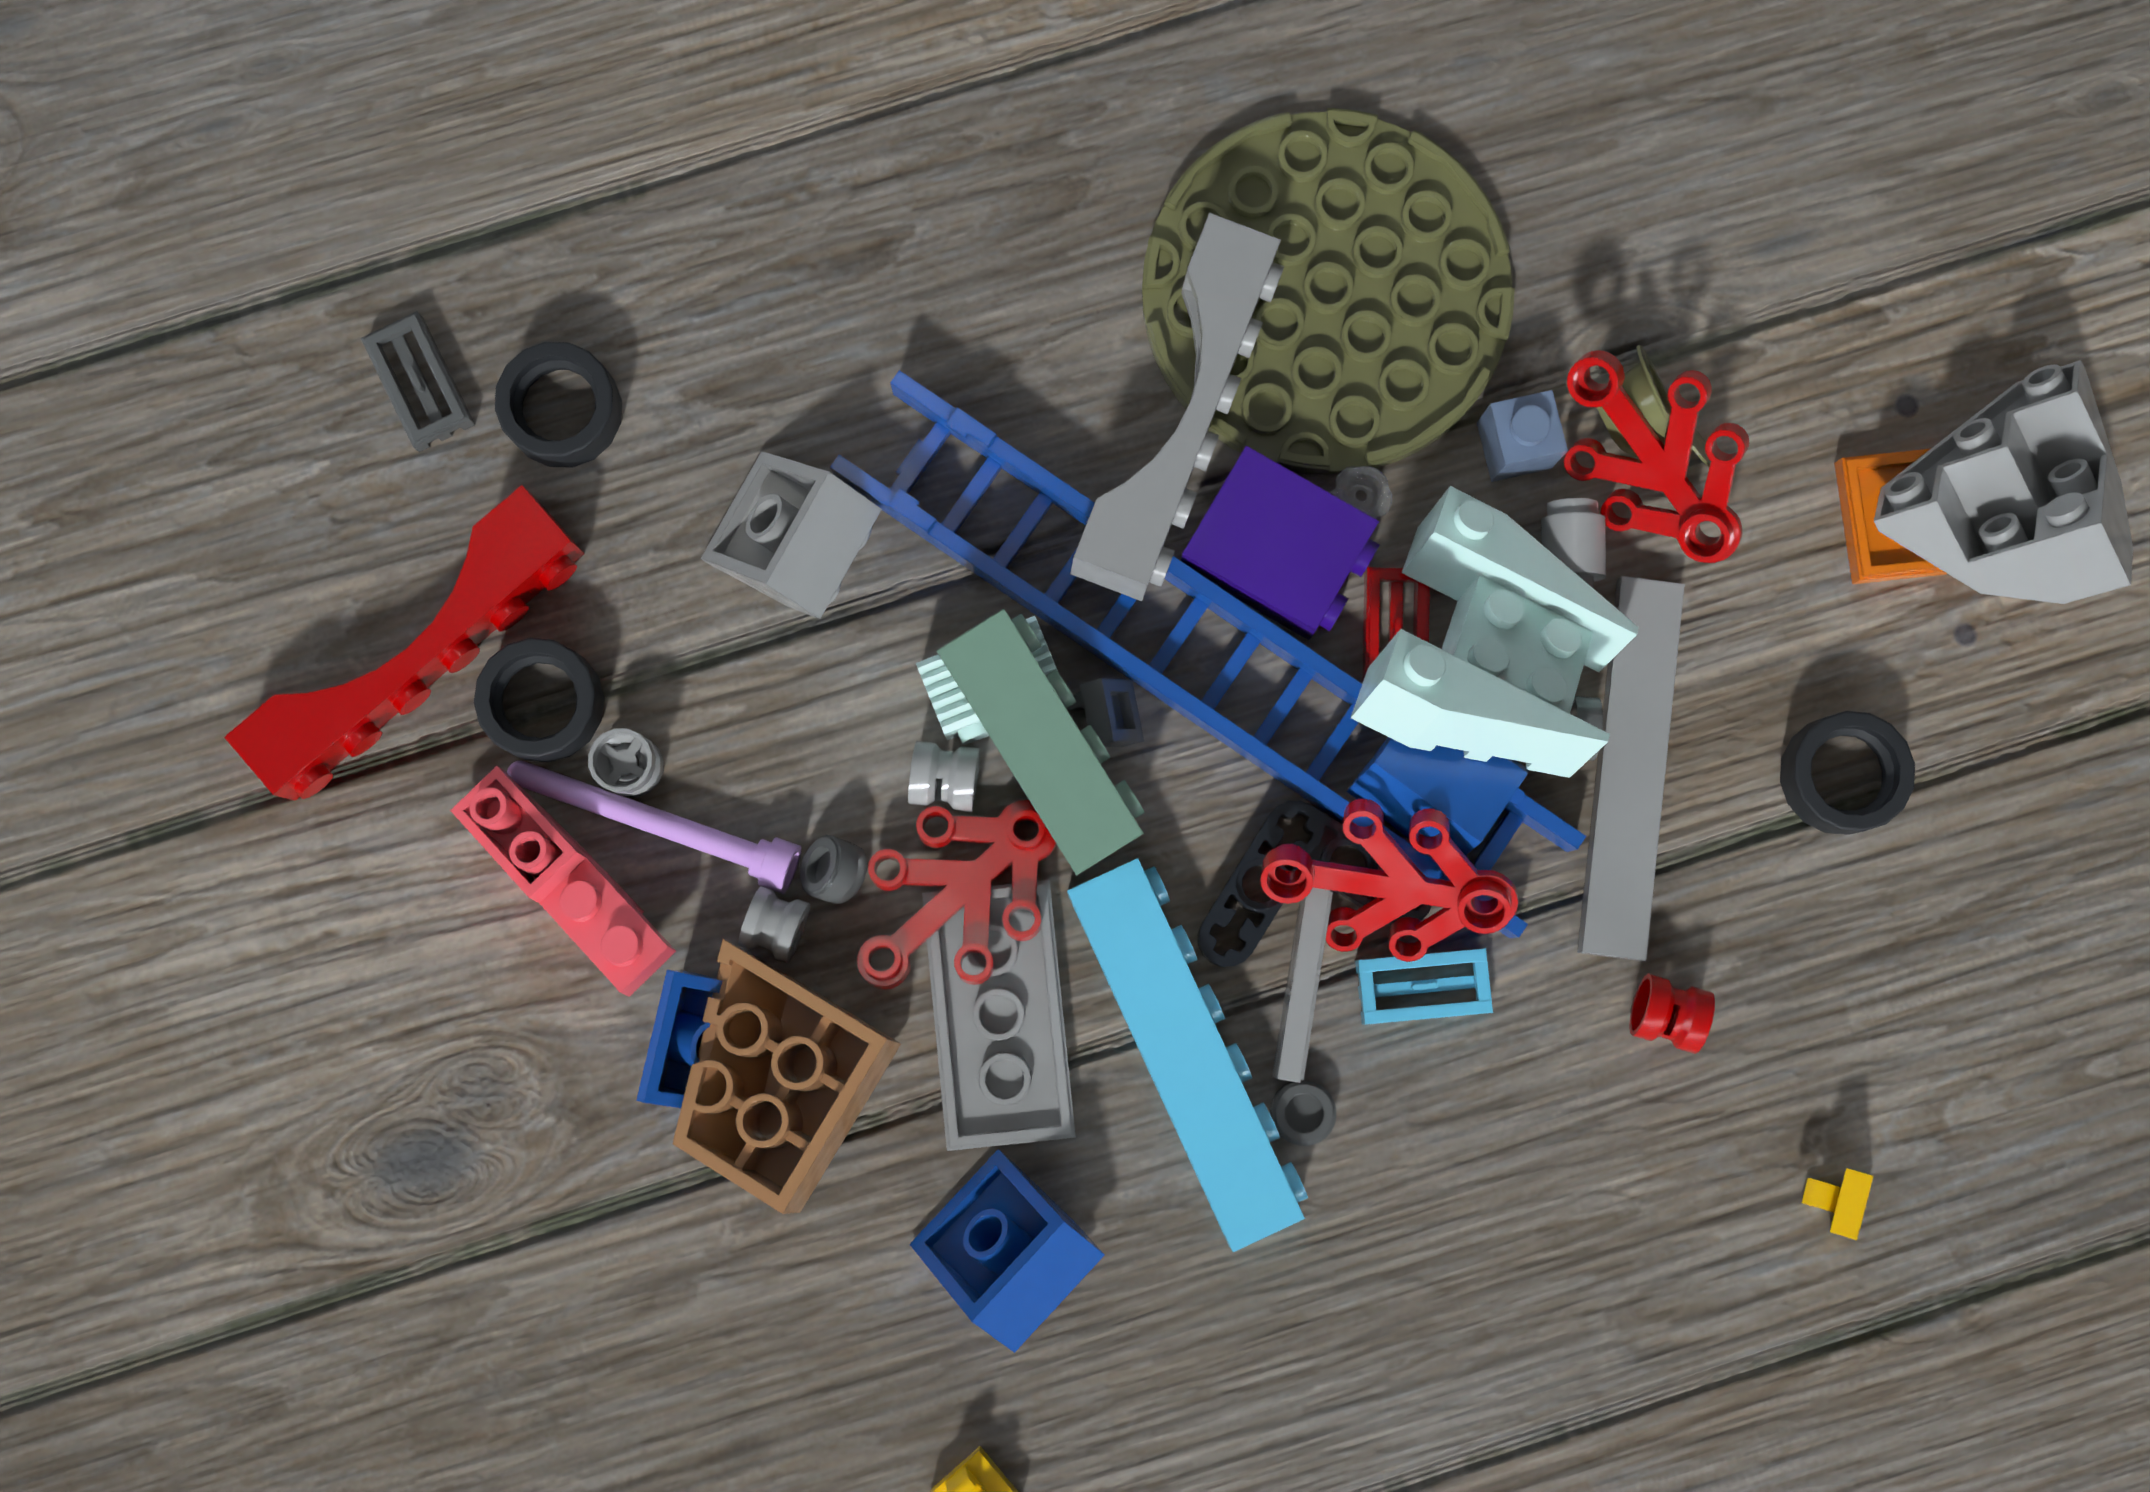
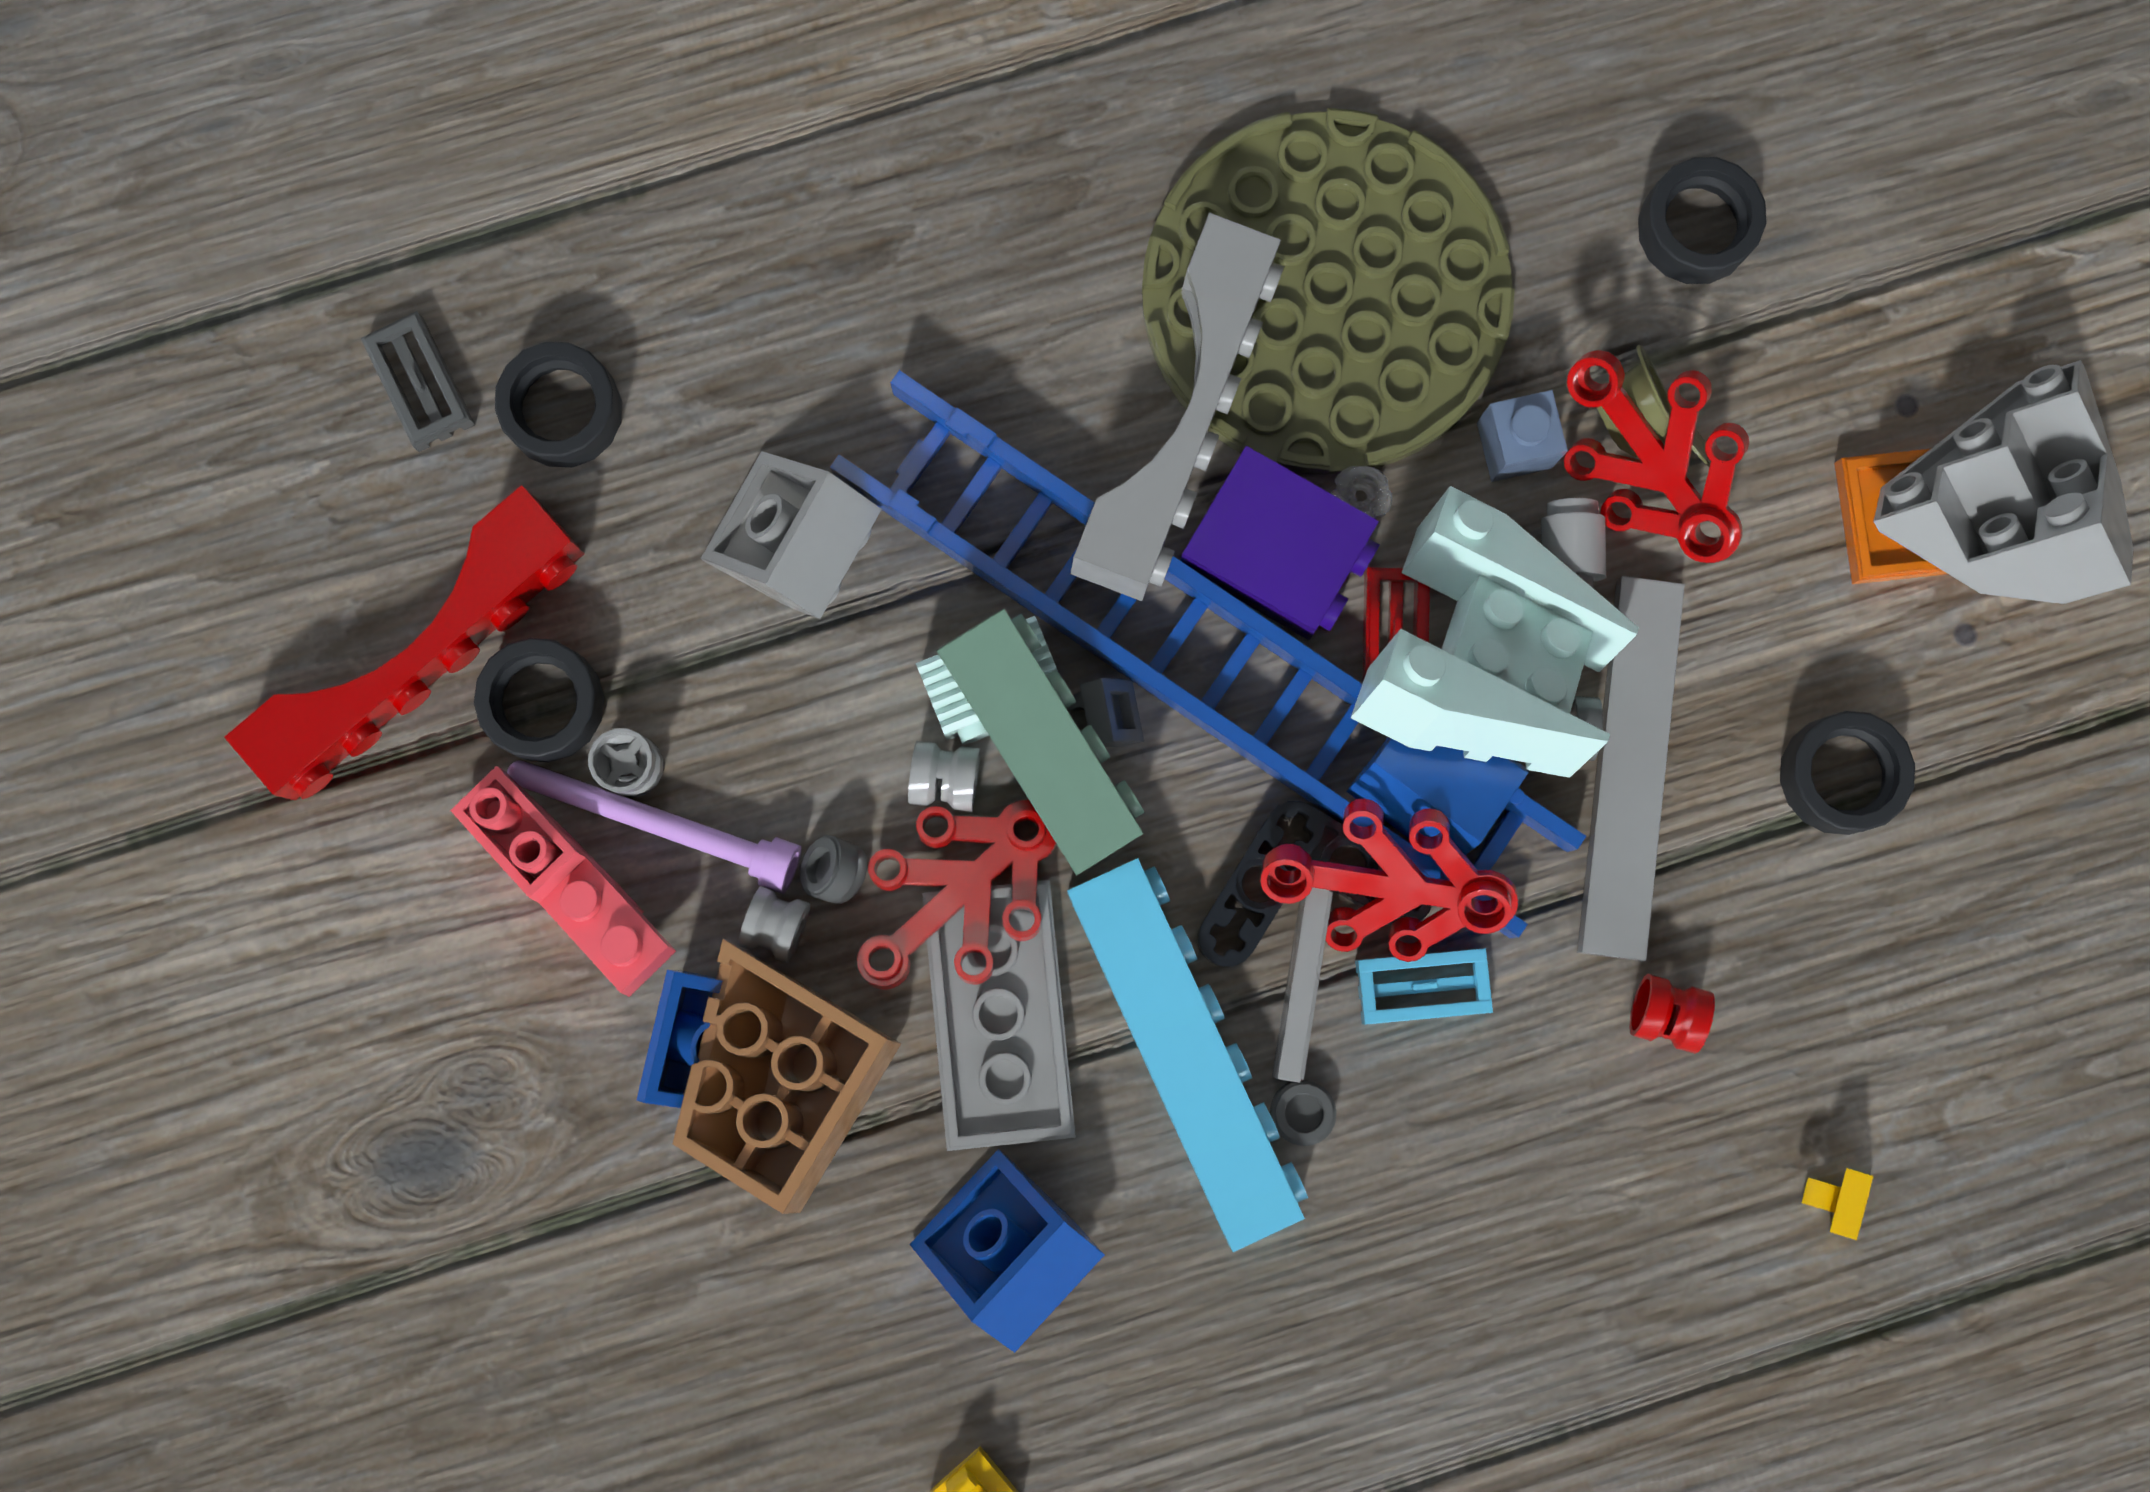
none -> black tyre [1638,157,1767,284]

